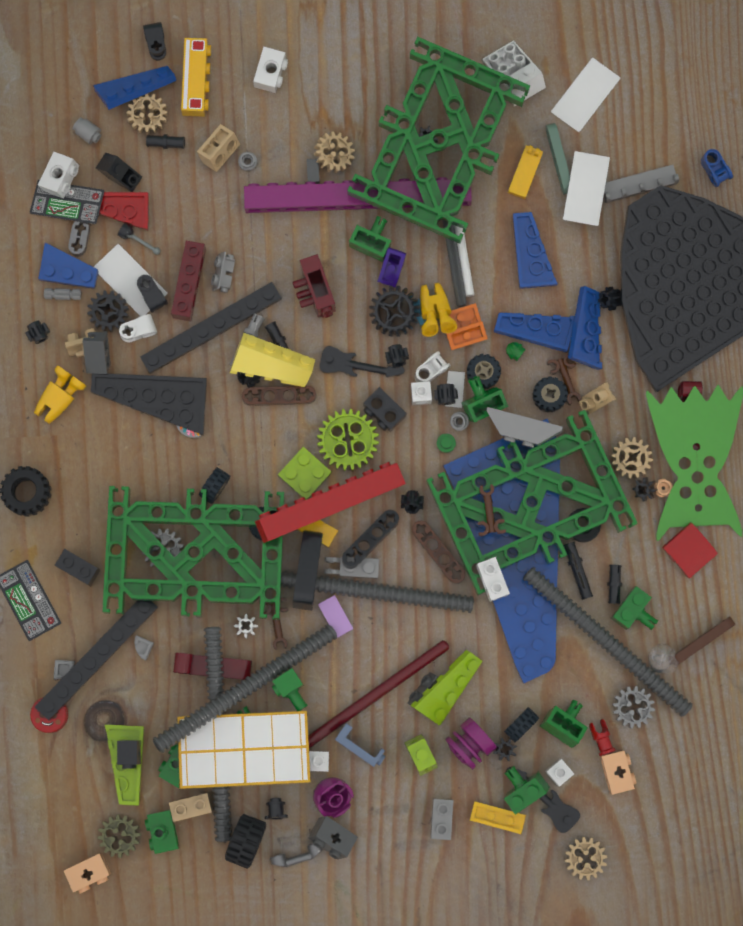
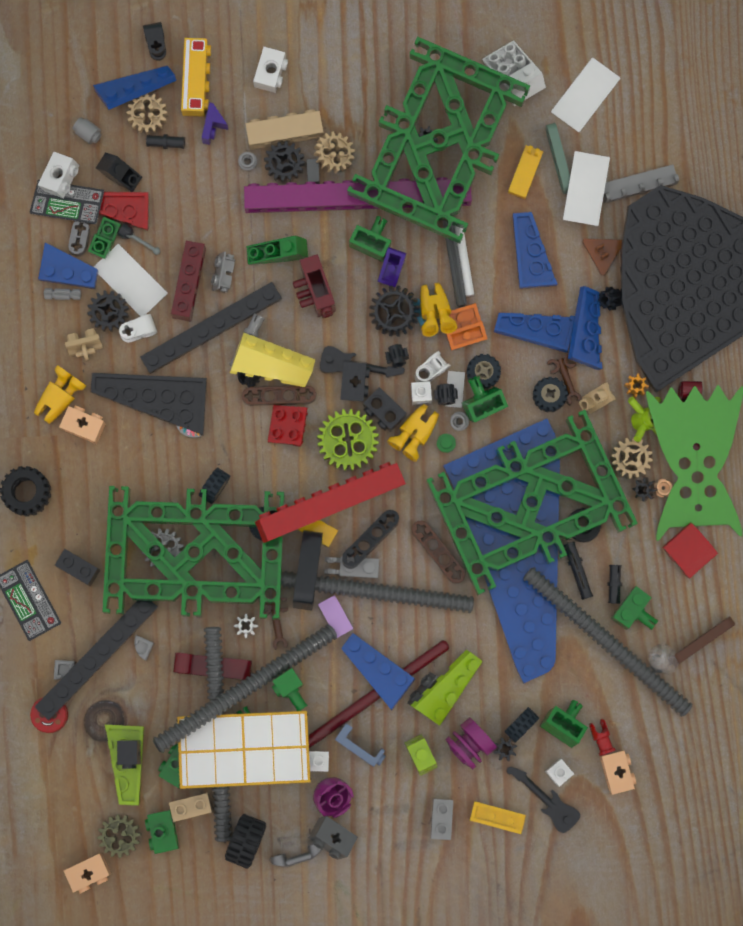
black gear [25,320,50,344] -> none
dark grey hinge [83,331,111,374] -> none
black piece [137,275,168,313] -> none
tan brick [197,124,240,172] -> none
black pin [265,321,289,349] -> none
black brick [265,798,288,820] -> none
lime plate [278,447,332,500] -> none
black gear [401,490,424,514] -> none
white brick [476,557,510,602] -> none
reddish brown bar [477,484,506,537] -> none
light grey wedge [486,407,563,448] -> none
green brick [504,766,550,815] -> none
green plate [506,342,526,361] -> none
tan gear [564,837,607,880] -> none
light grey gear [612,686,655,728] -> none
blue piece [701,149,733,187] -> none
none -> light nougat brick [59,406,106,444]
none -> green slope [88,217,122,259]
none -> dark purple slope [202,102,229,145]
none -> tan brick [245,109,324,150]
none -> green slope [246,235,308,265]
none -> black gear [264,141,305,183]
none -> red hinge [268,405,308,447]
none -> black brick [340,360,370,401]
none -> blue wing [341,633,415,711]
none -> yellow piece [387,404,439,462]
none -> dark orange piece [583,239,622,275]
none -> light orange gear [624,373,649,398]
none -> lime bar [628,397,661,442]

